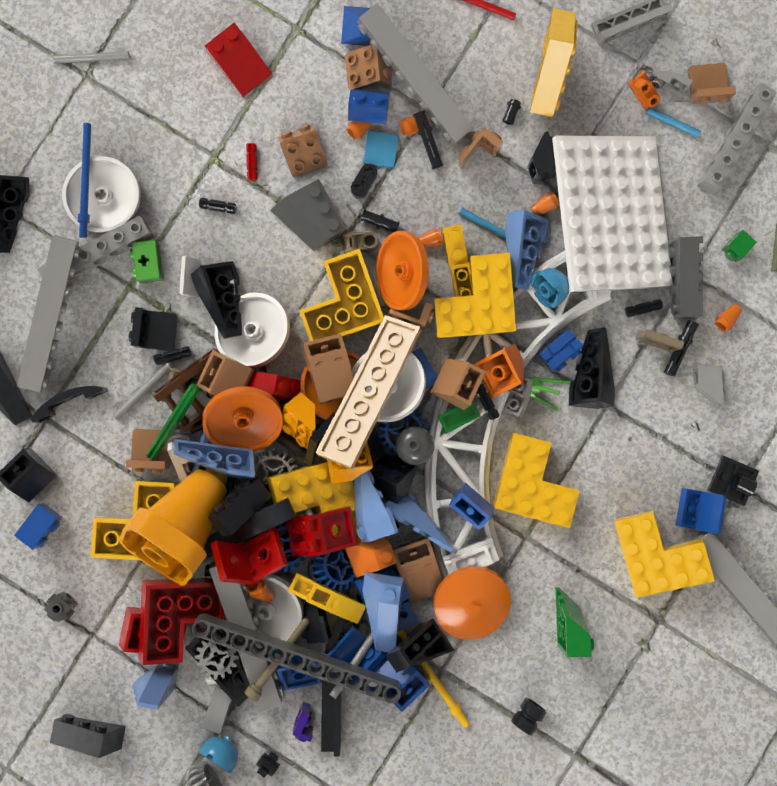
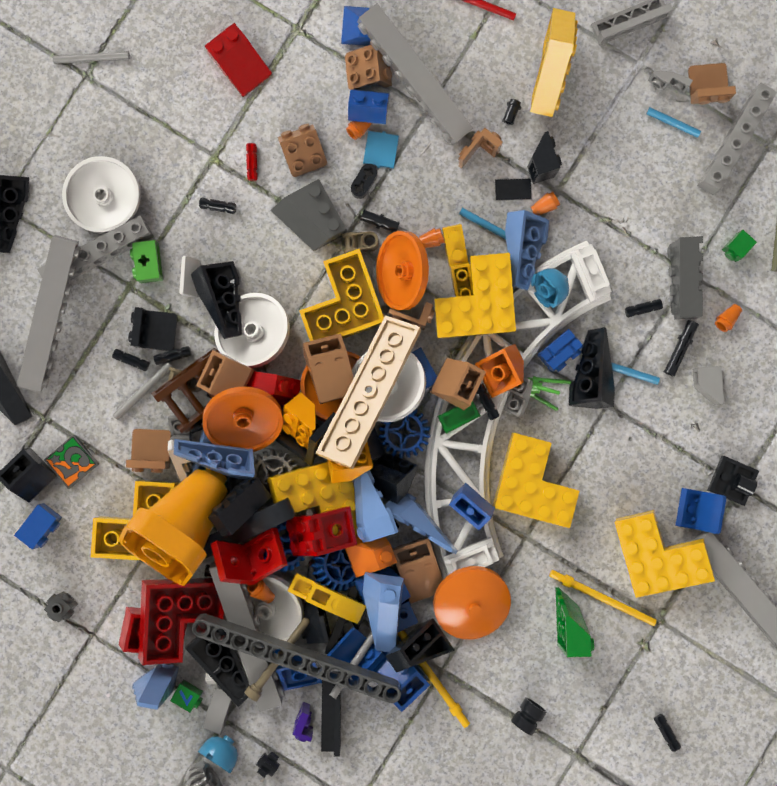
black slope [31,386,108,423] -> none
black wedge [50,714,126,758] -> none
blue bar [78,123,91,238] -> none
green axle [146,383,200,460] -> none
light grey gear [195,640,239,680] -> none
dark grey cylinder [396,426,435,465] -> none
orange cone [400,116,429,136] -> none
black pin [413,110,444,169] -> none
white plate [552,135,673,292] -> none
orange hips [627,71,661,110] -> none
dark tan plate [636,330,684,352] -> none
none -> tile [44,435,99,489]
none -> black axle [112,349,150,371]
none -> green brick [170,680,203,713]
none -> black sticker [495,179,532,200]
none -> yellow bar [549,570,657,626]
none -> dark azure bar [611,362,660,385]
none -> black axle [654,714,681,752]

